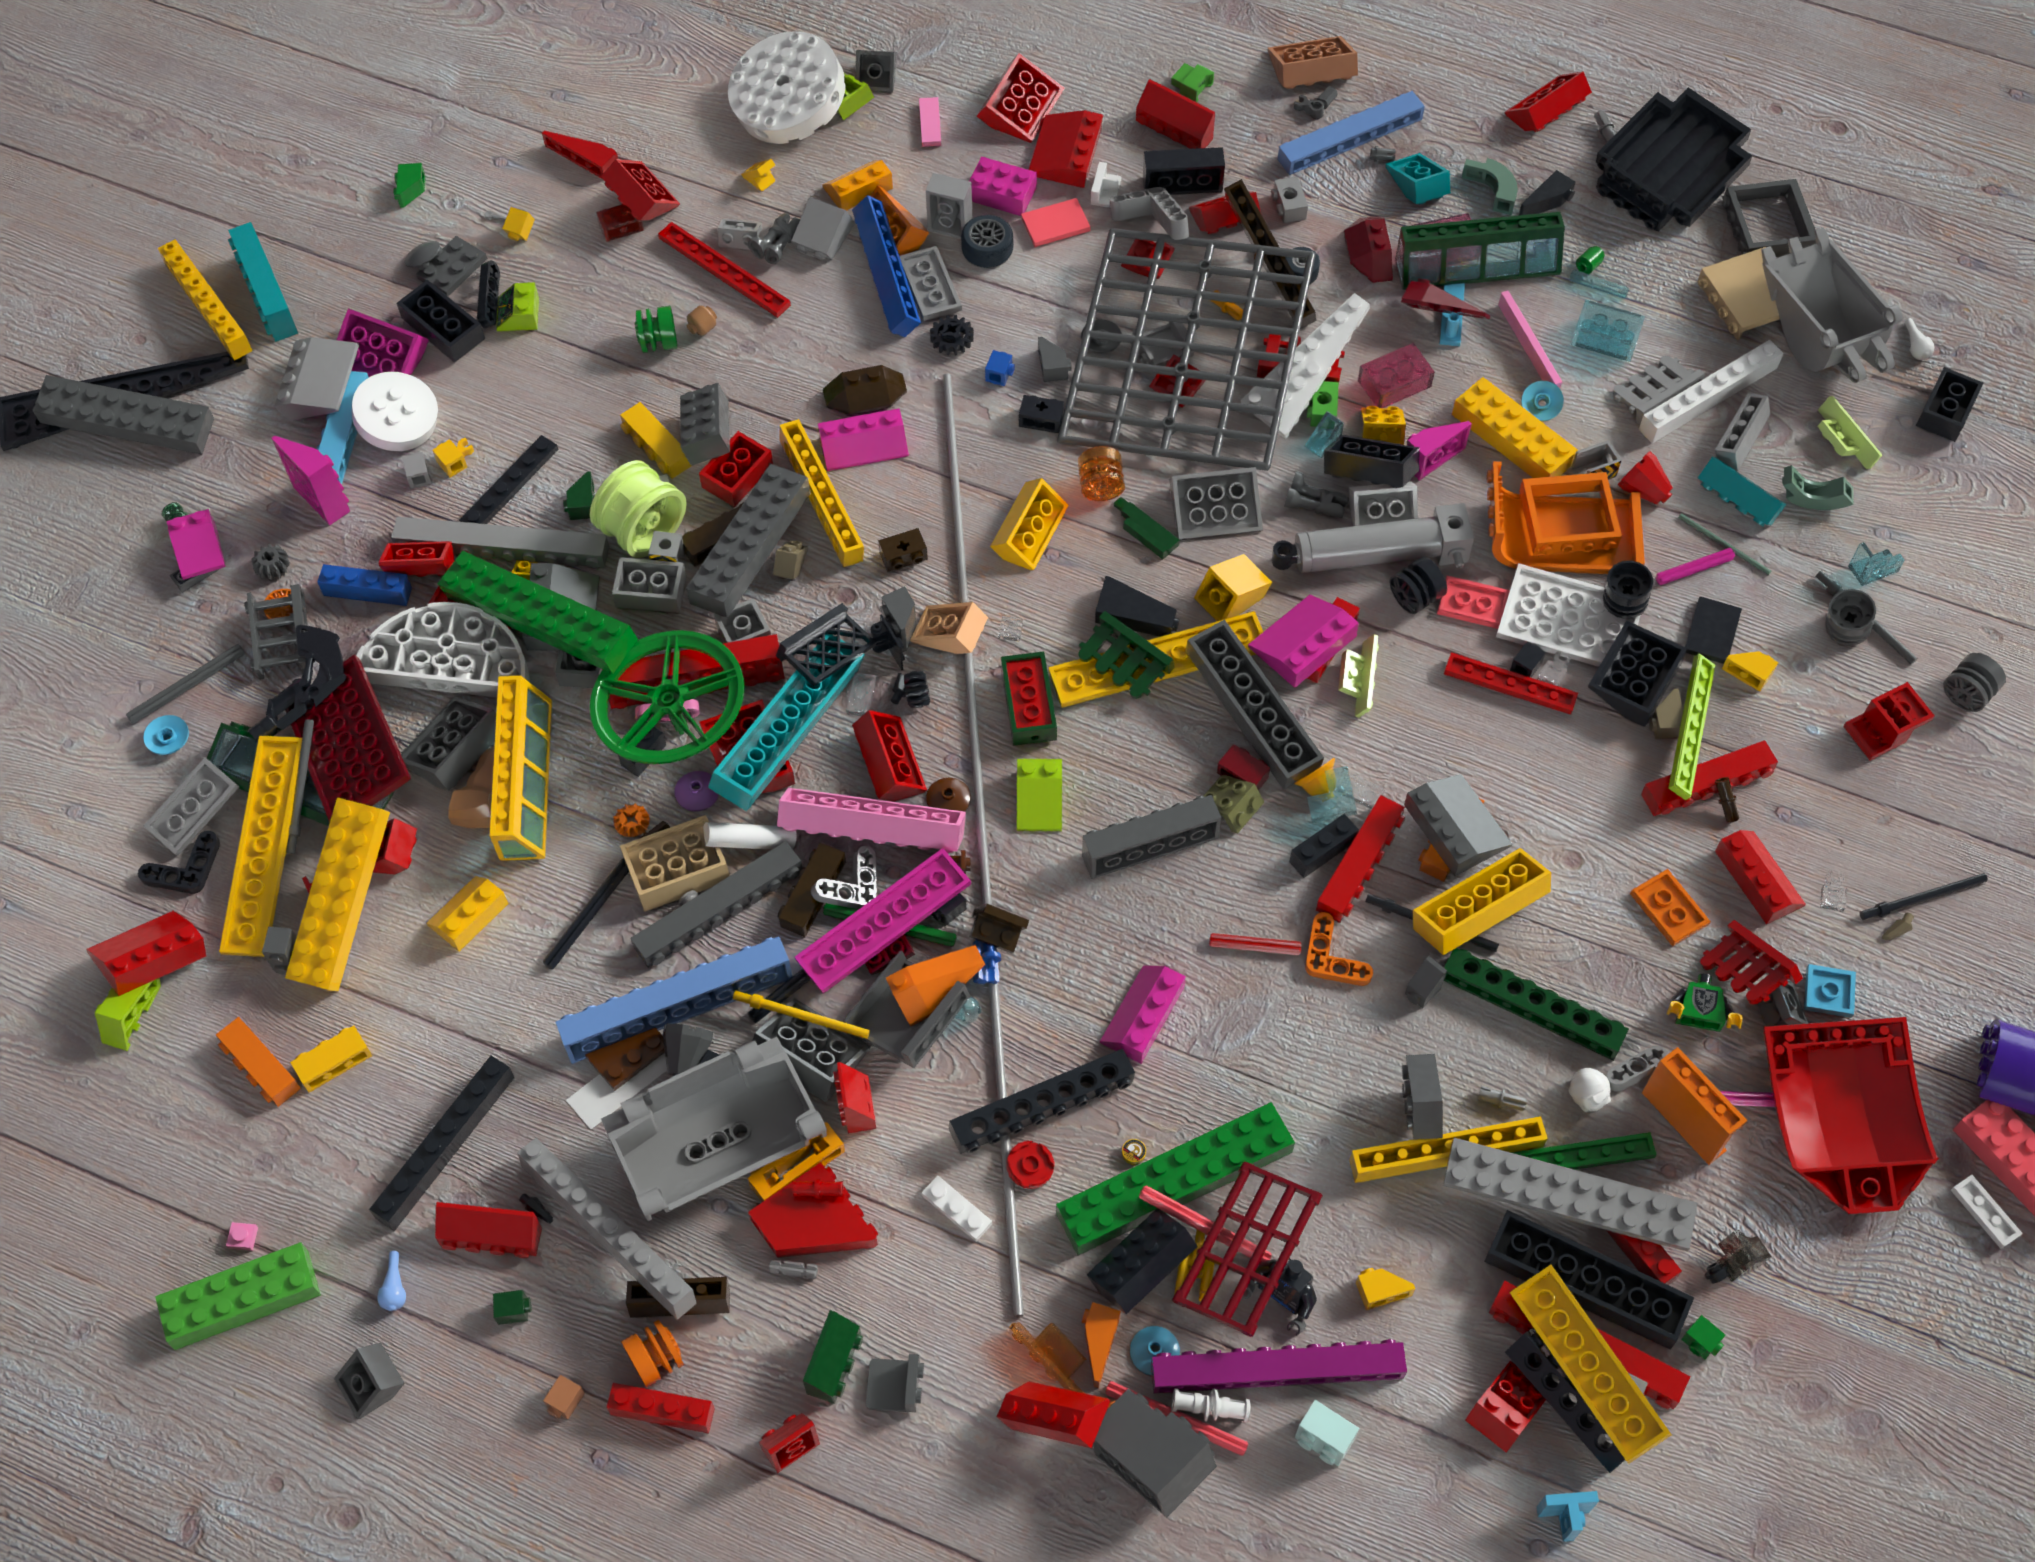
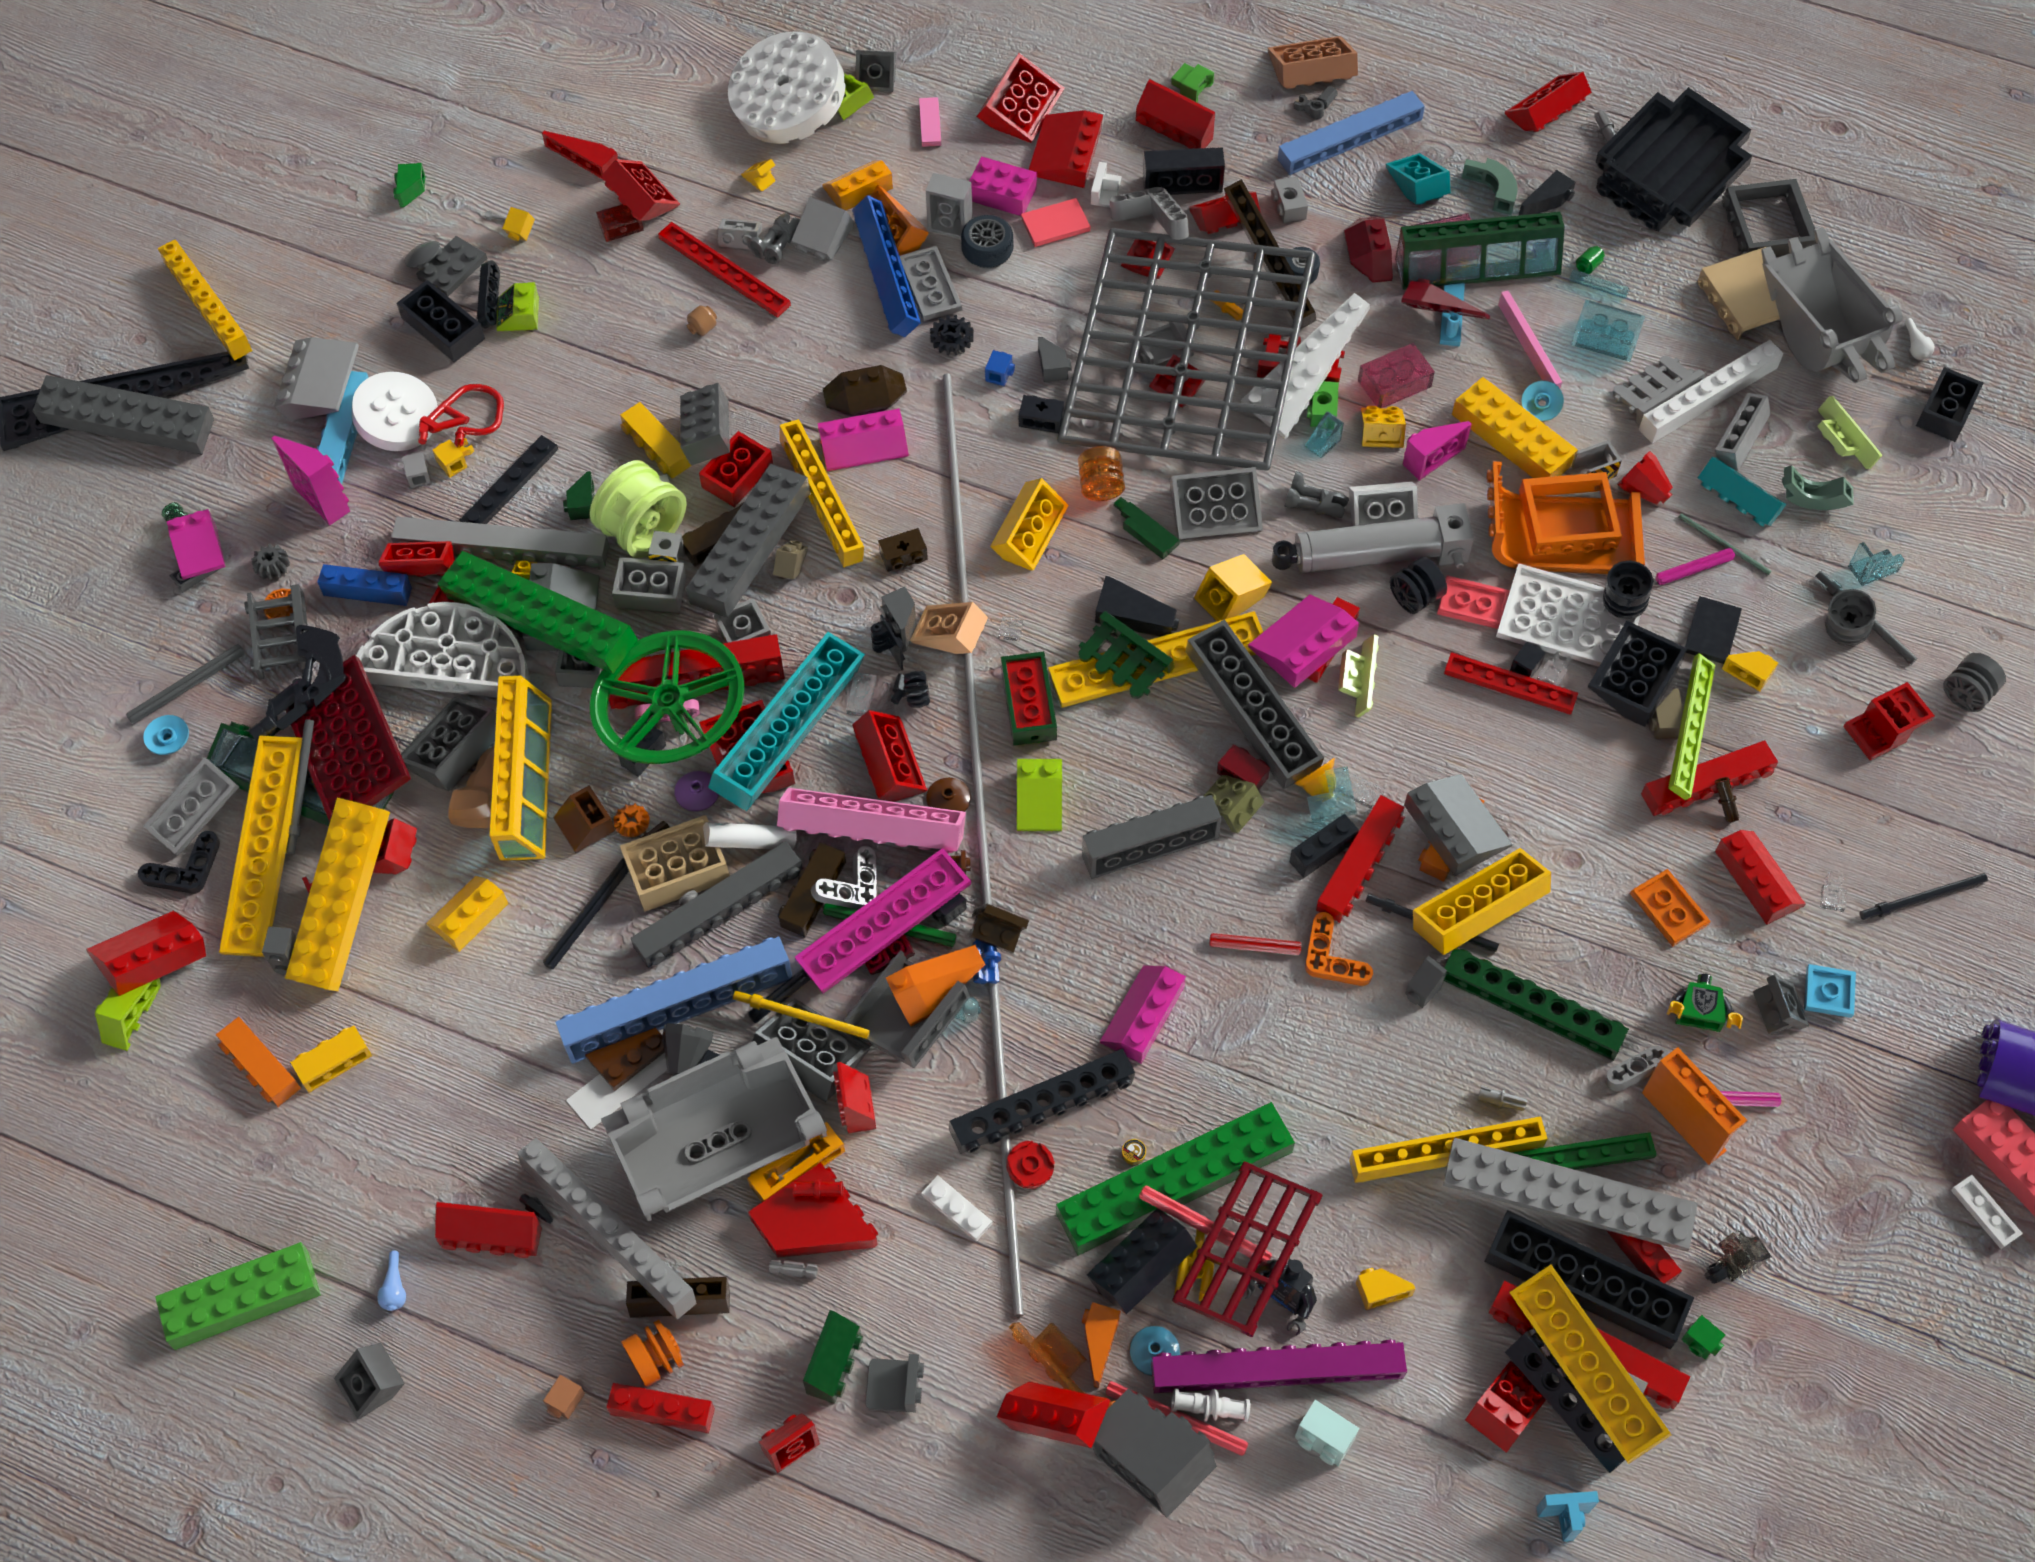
bright pink plate [226,1222,258,1251] -> none
teal brick [228,222,299,342] -> none
dark pink slope [336,308,429,377] -> none
black brick [369,1055,515,1231] -> none
dark green brick [493,1290,532,1325] -> none
green wheel [635,305,678,353] -> none
black fence [776,603,877,686] -> none
dark grey dish [1081,319,1122,354] -> none
black brick [1324,434,1420,488] -> none
dark grey pin [1370,146,1396,162] -> none
dark grey brick [1402,1054,1443,1140] -> none
white hair [1568,1068,1611,1112] -> none
red fence [1700,920,1803,1005] -> none
red windscreen [1763,1017,1939,1214] -> none
dark tan bar [1882,913,1914,940] -> none
none -> red piece [418,384,504,448]
none -> reddish brown slope [553,785,615,853]

